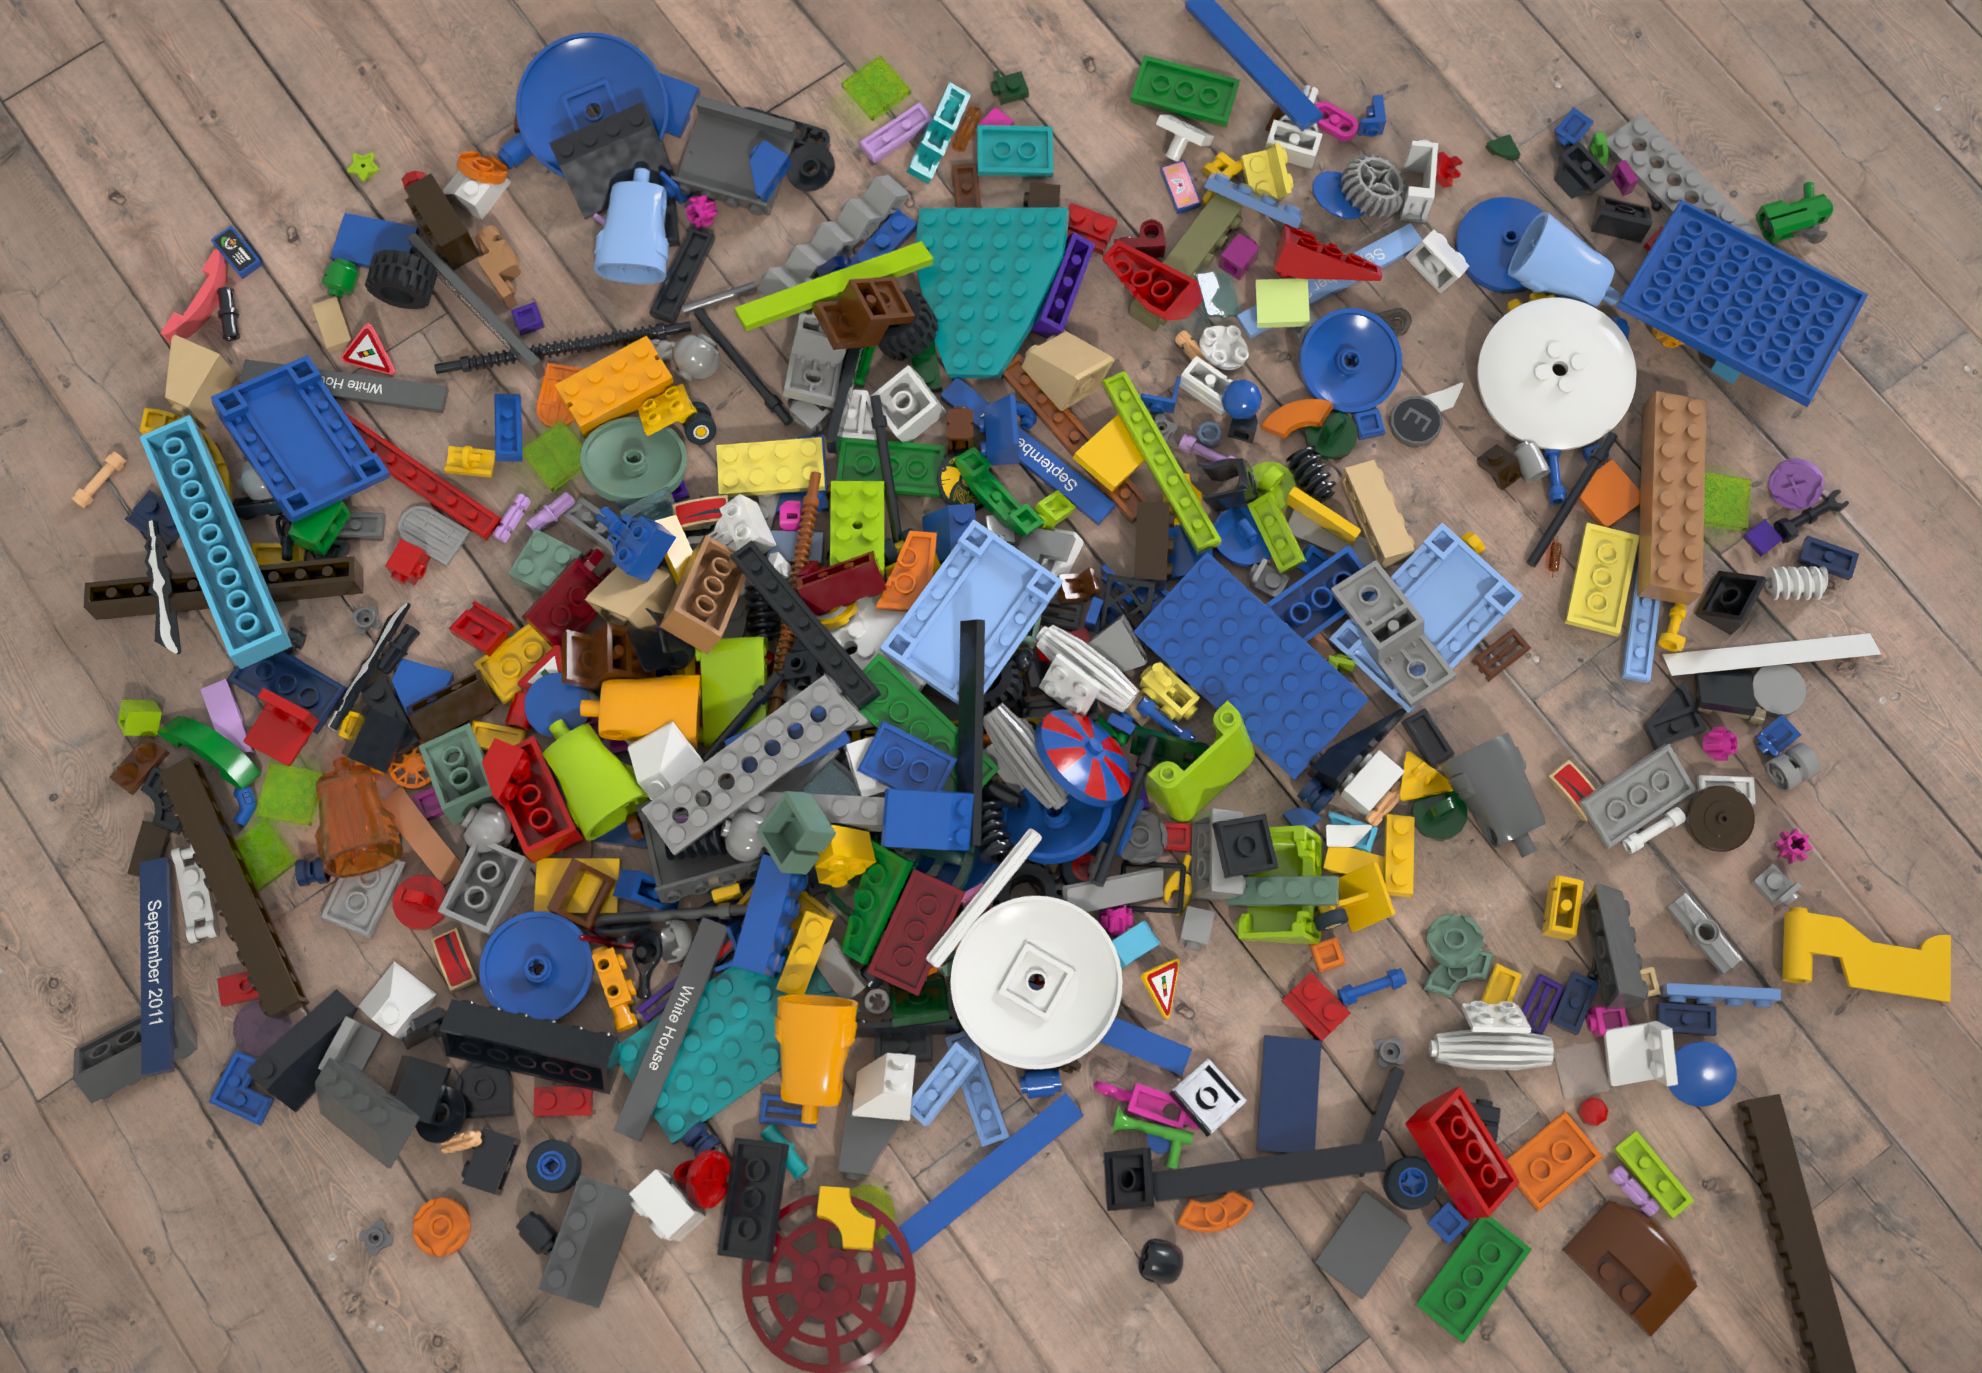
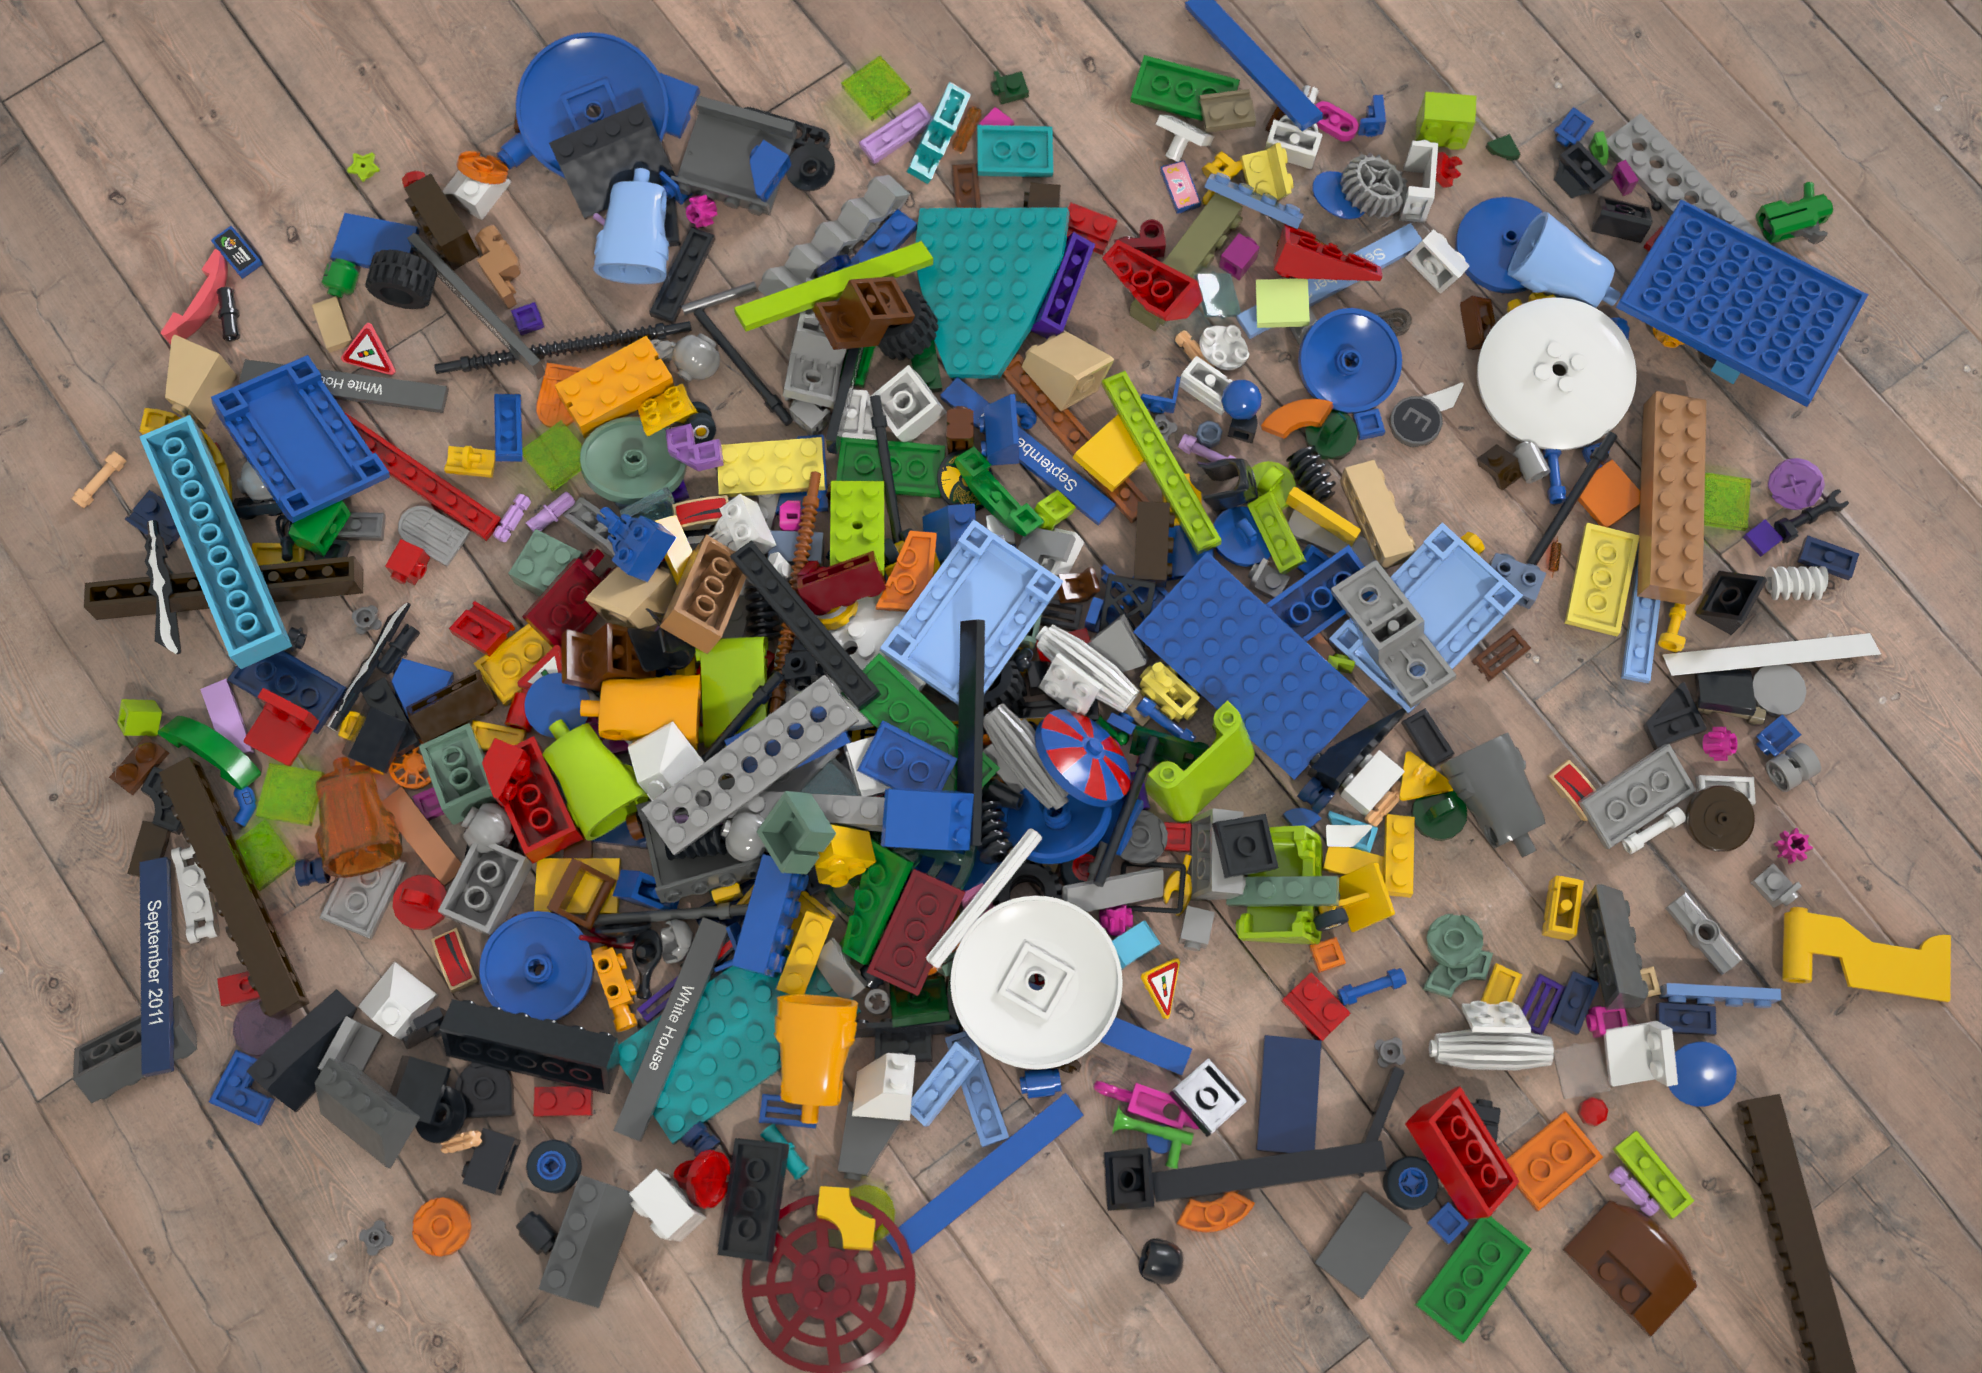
none -> medium lavender tile [666,424,724,471]
none -> dark tan plate [1199,89,1256,133]
none -> lime brick [1415,92,1476,150]
none -> reddish brown slope [1460,295,1496,350]
none -> sand blue brick [1489,553,1546,609]

